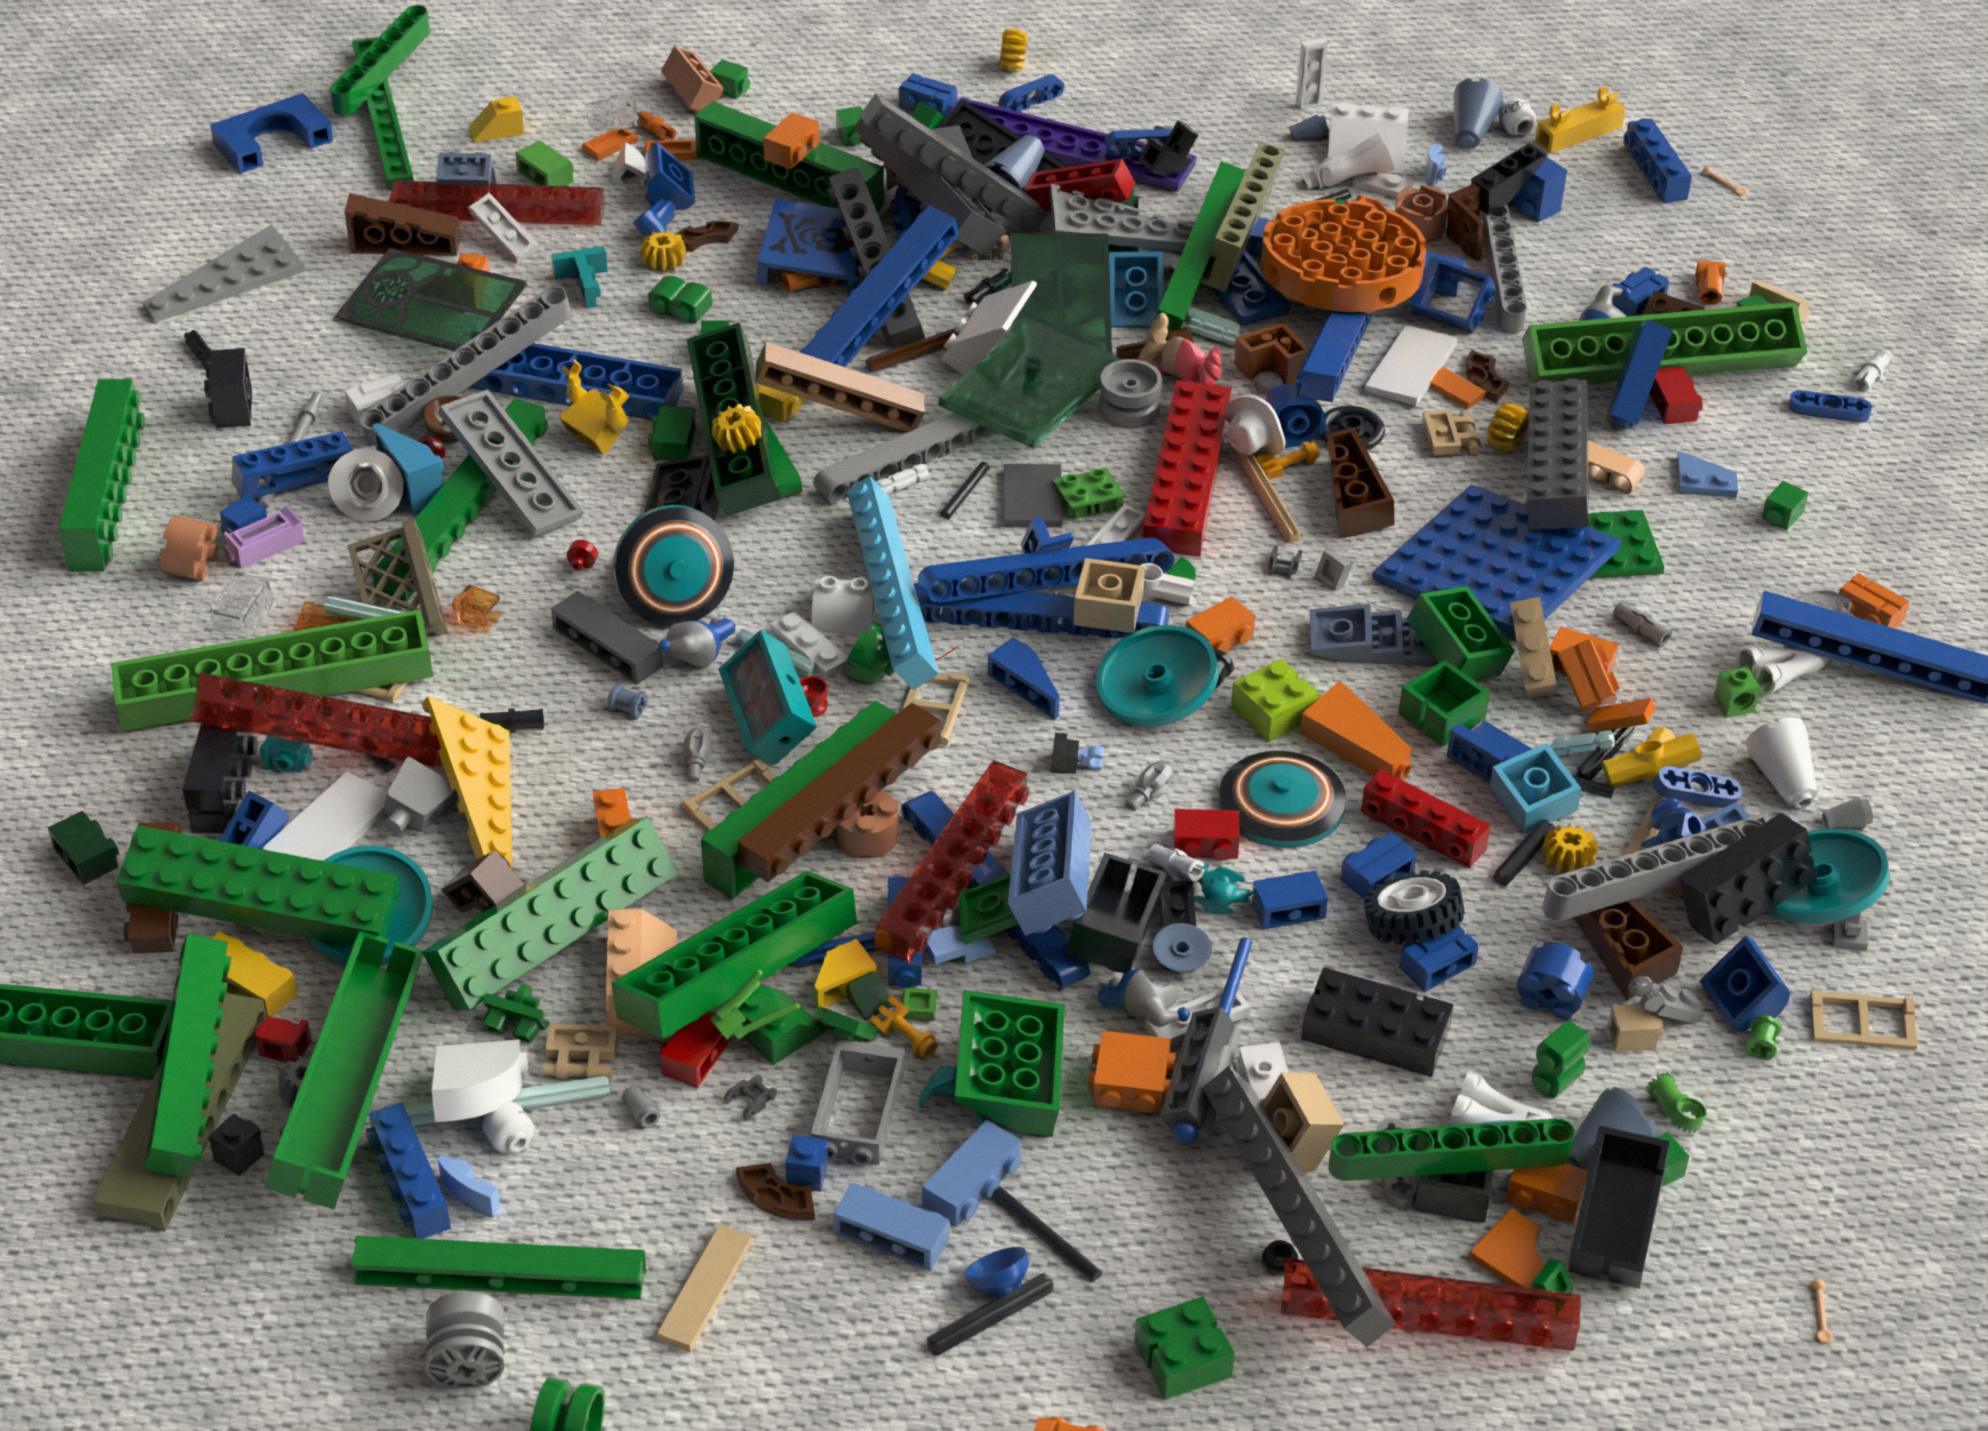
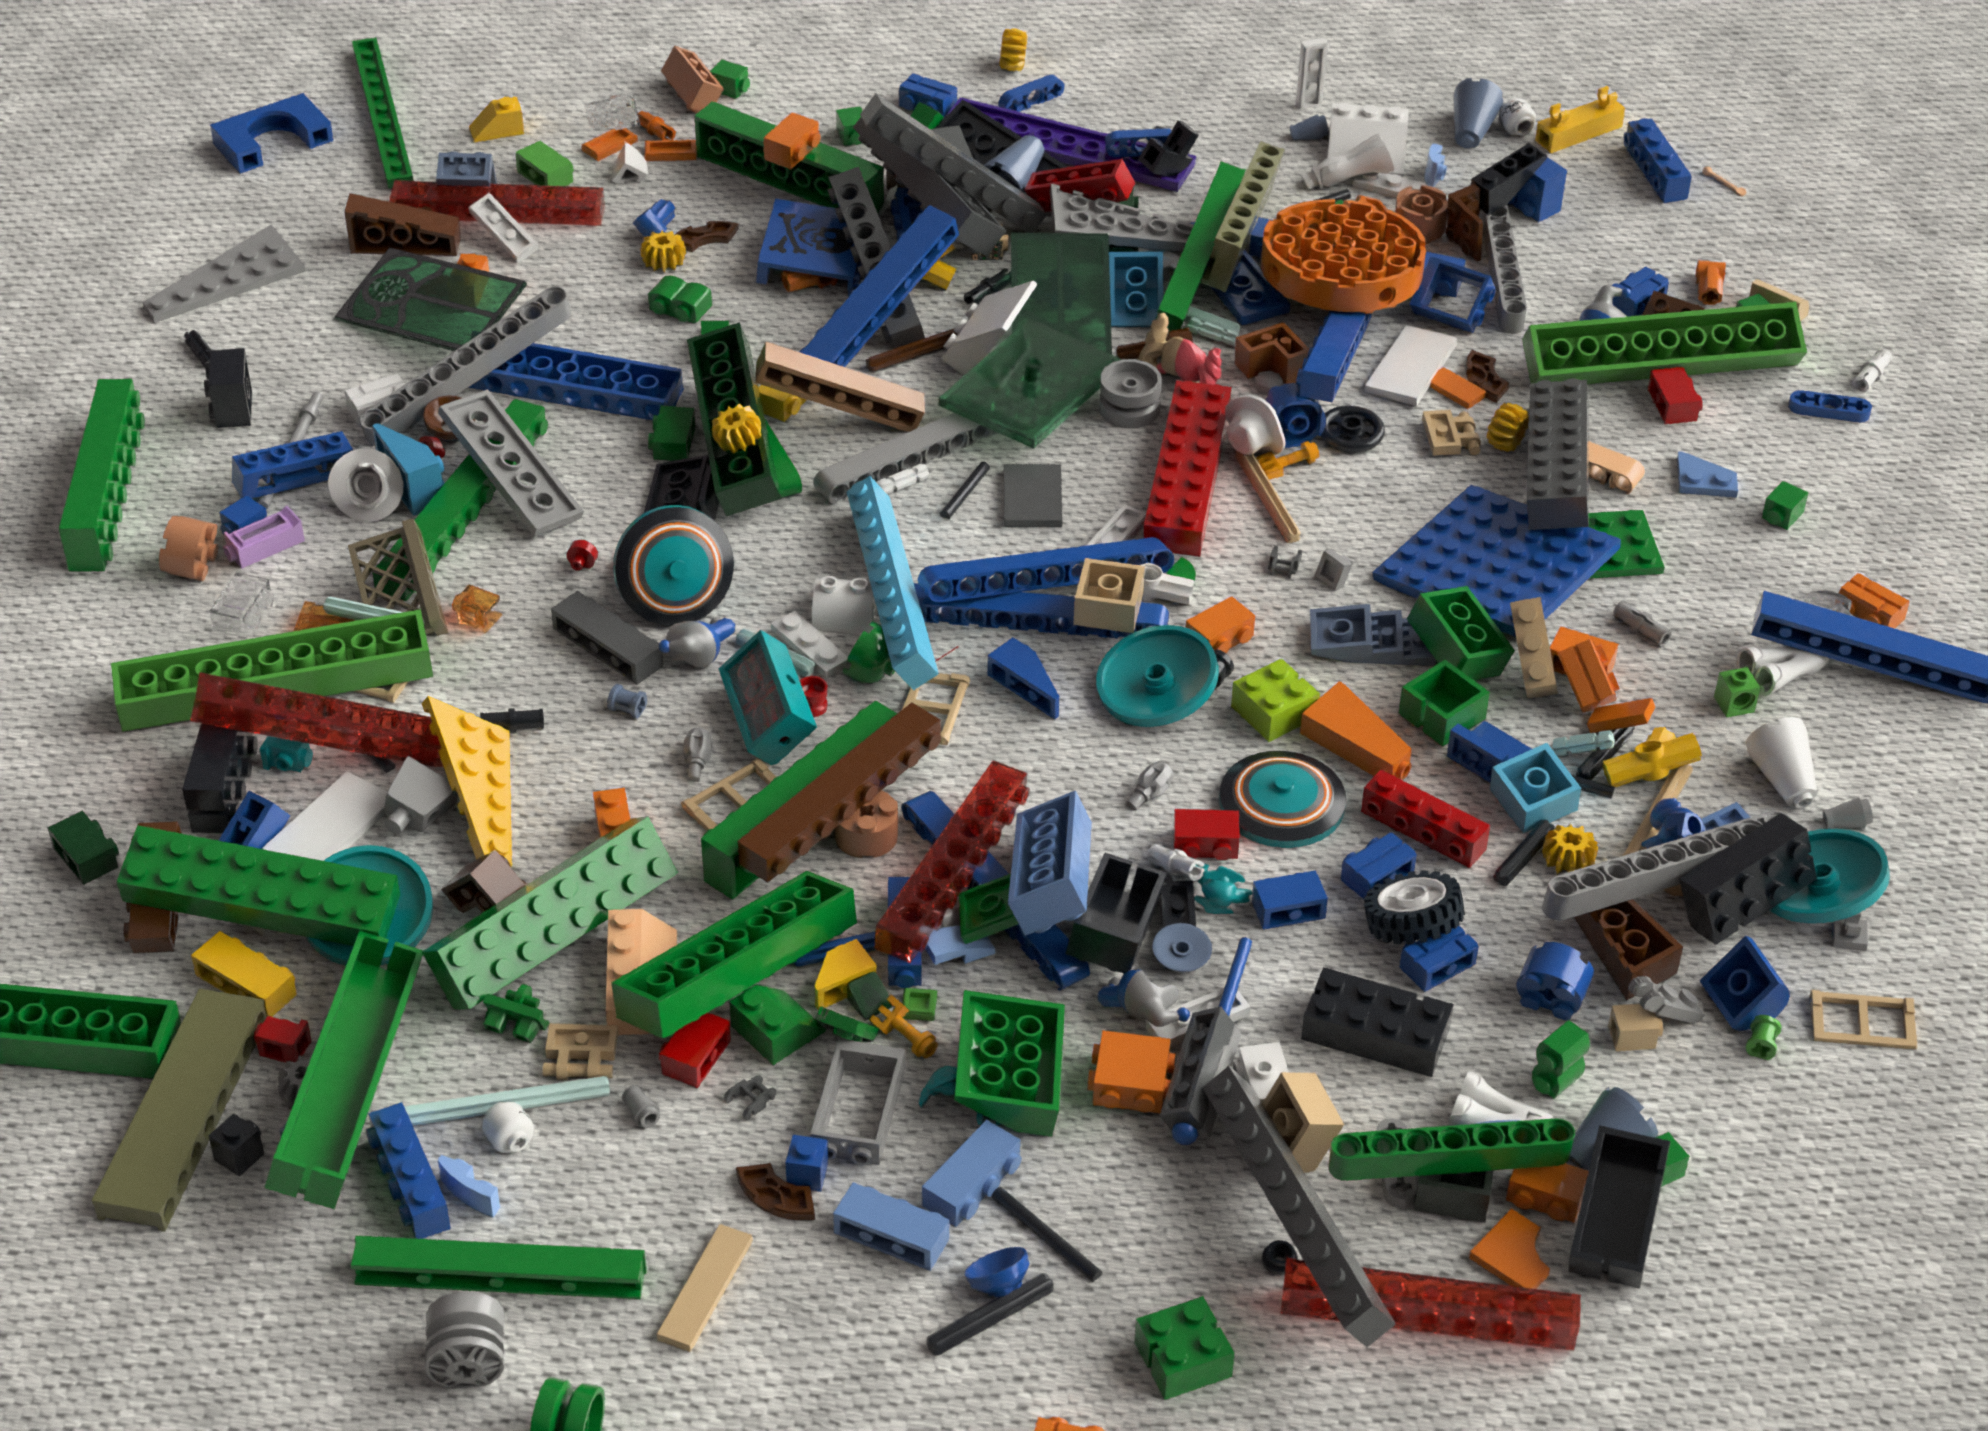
green brick [144,933,231,1178] -> none
green beam [330,5,430,116] -> none
white brick [432,1039,529,1122] -> none
teal bracket [551,246,608,308] -> none
yellow torso [558,359,629,455] -> none
blue brick [643,142,696,210] -> none
bright green plant [710,970,800,1040] -> none
blue panel [1020,517,1074,553] -> none
pearl dark grey piece [1051,732,1104,774] -> none
bright green hinge [1052,468,1126,519] -> none
reddish brown wedge [1327,427,1395,538] -> none
green plate [1532,1259,1574,1312] -> none
blue slope [1606,320,1673,429] -> none
bright green connector [1646,1072,1707,1133] -> none
blue beam [1652,766,1743,807] -> none
light nougat hinge [1811,1279,1832,1344] -> none

